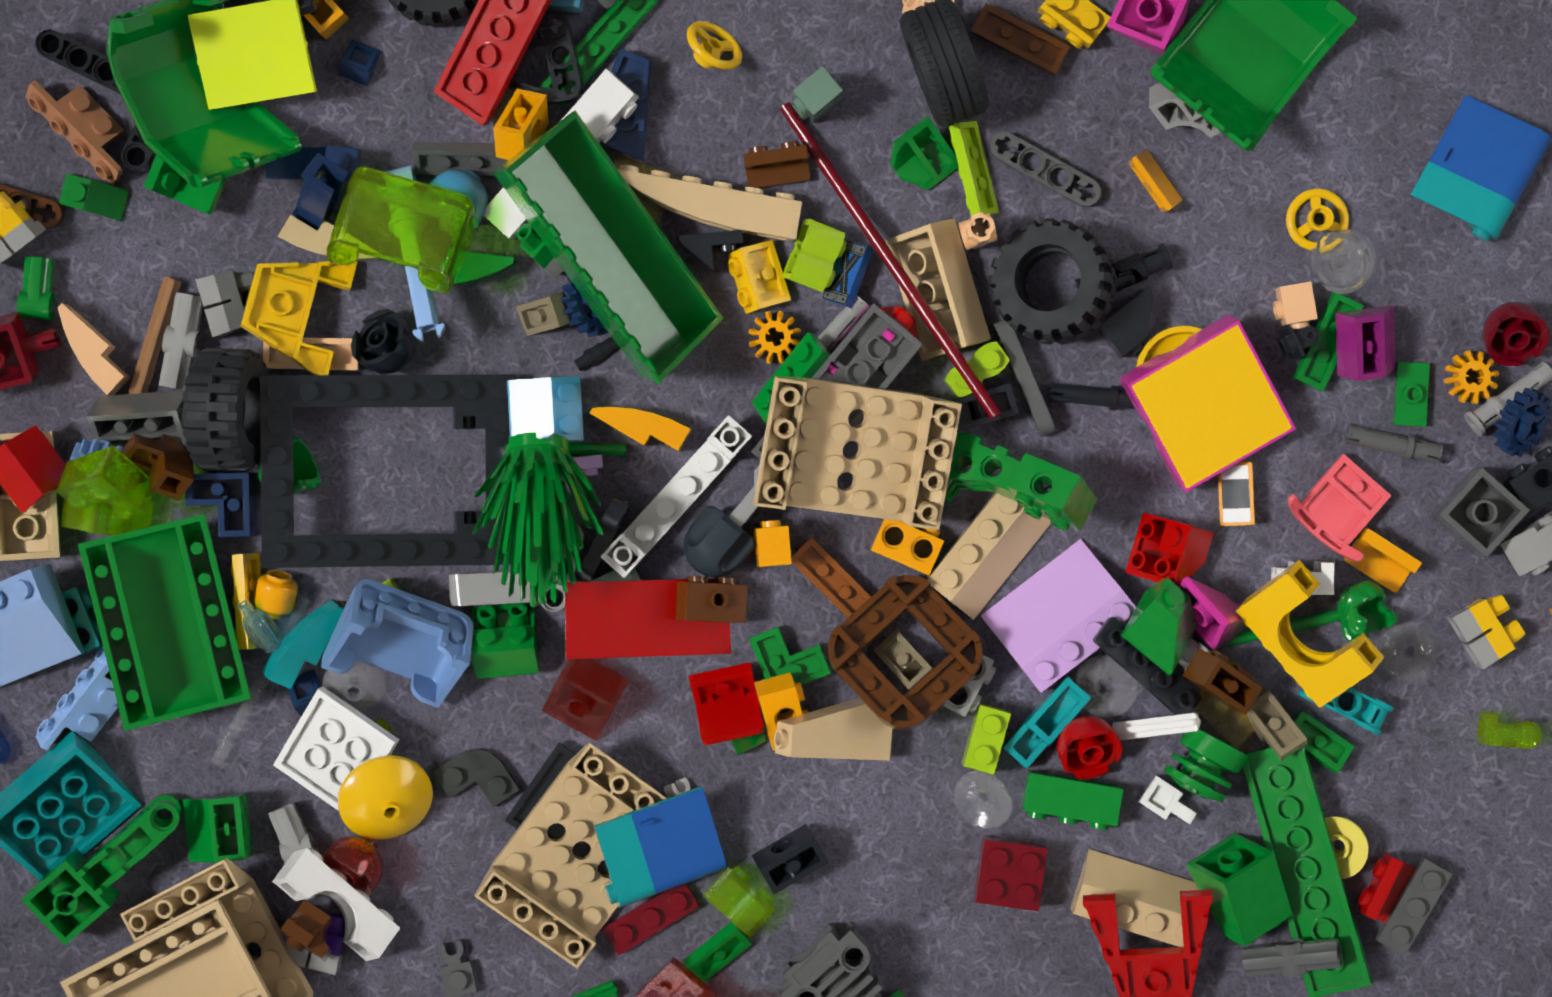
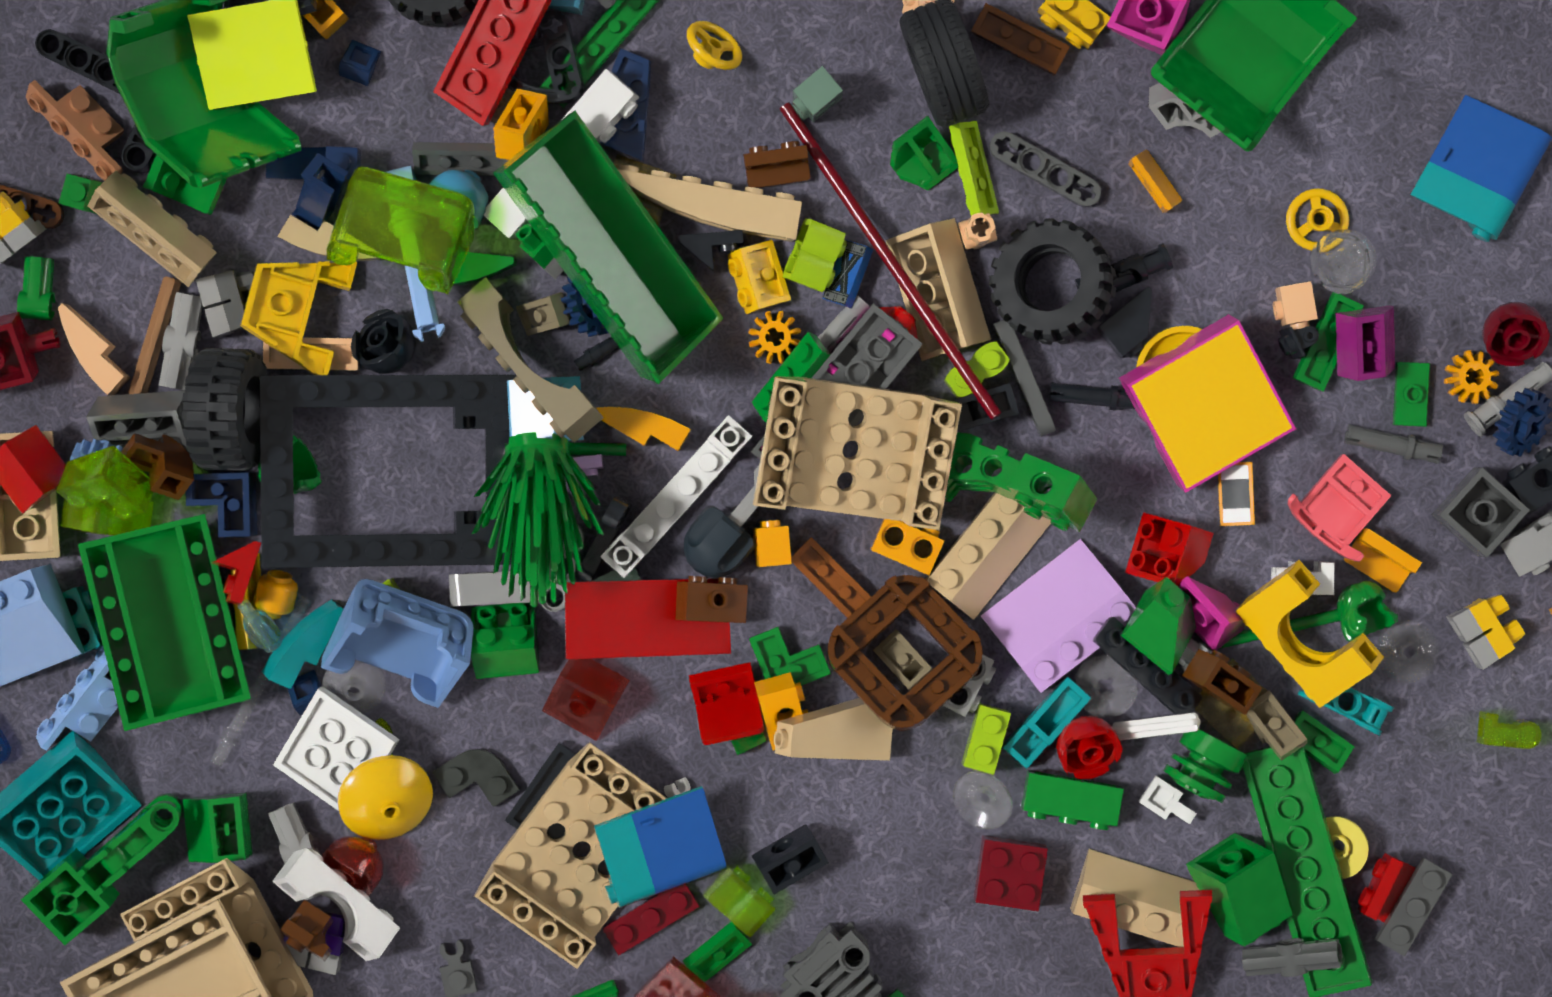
none -> tan slope [88,171,217,287]
none -> red slope [212,541,261,605]
none -> dark tan arch [457,277,604,443]

